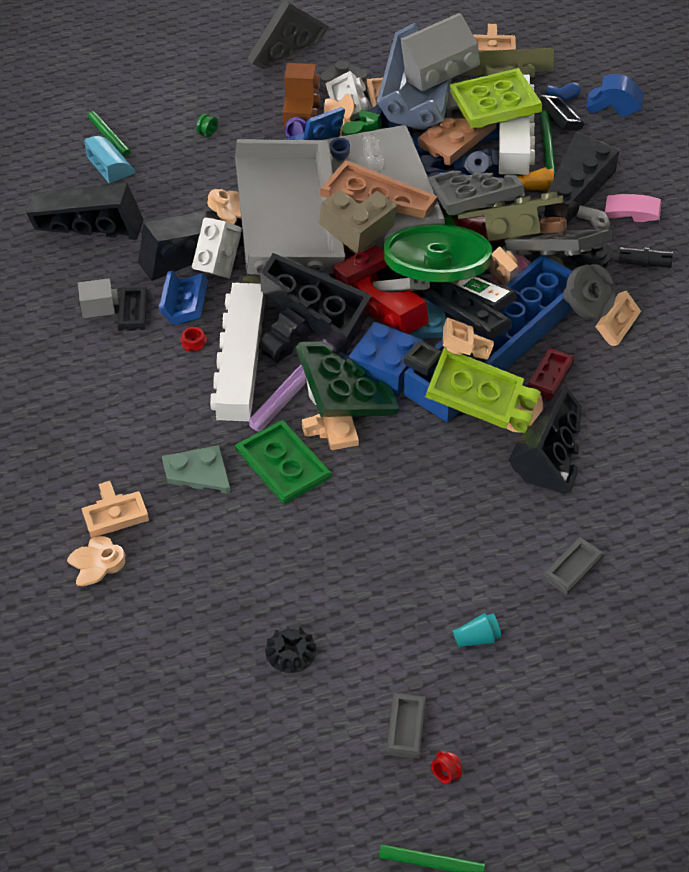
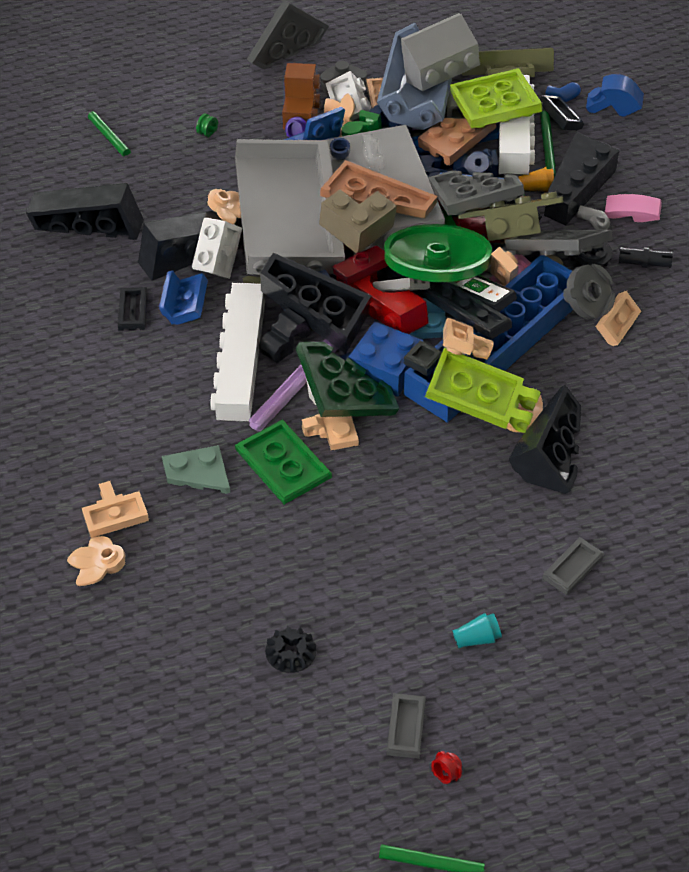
light grey brick [78,279,119,318] -> none
medium azure brick [84,136,135,184] -> none
red plate [180,327,207,351] -> none
light nougat hinge [473,24,516,51] -> none
dark red plate [527,348,575,400] -> none
nougat tile [539,217,567,233] -> none

